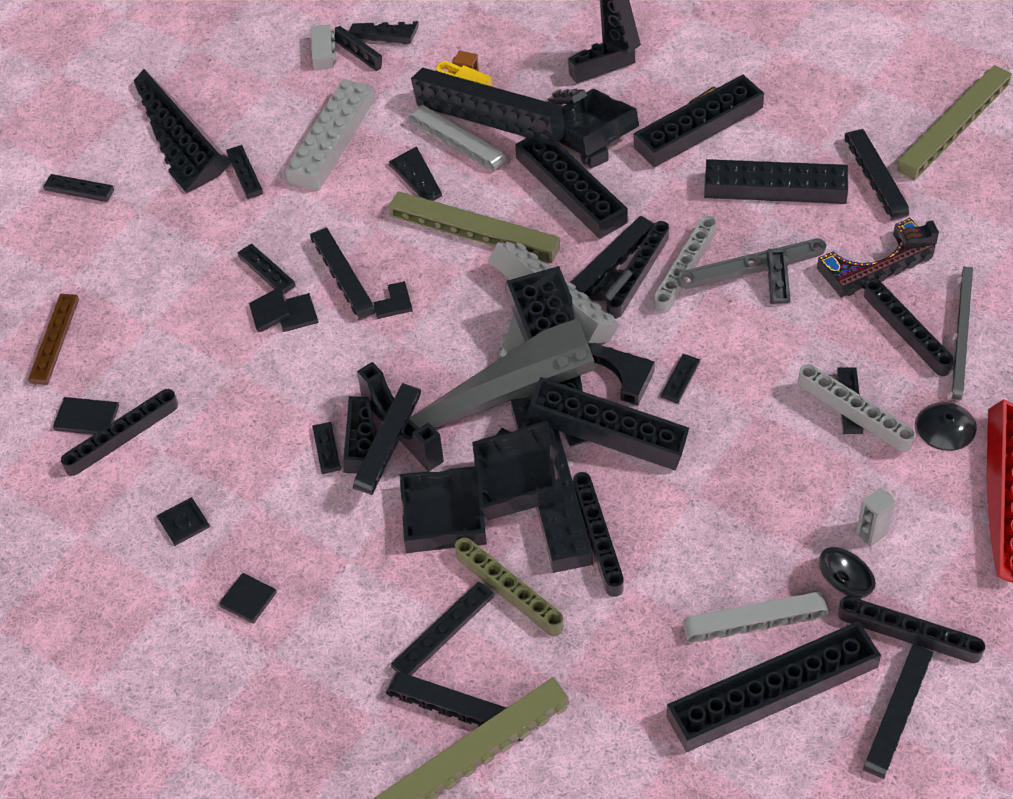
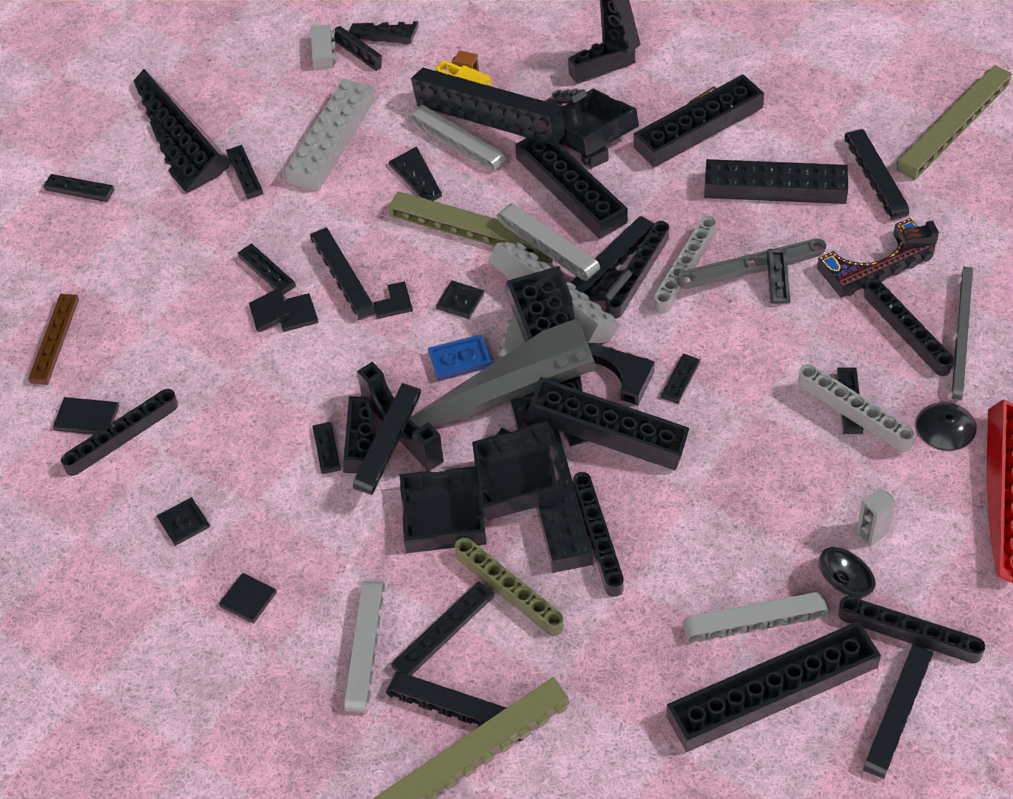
none -> light grey beam [345,581,385,713]
none -> blue plate [428,334,492,381]
none -> black tile [436,280,485,319]
none -> light grey beam [497,203,600,281]

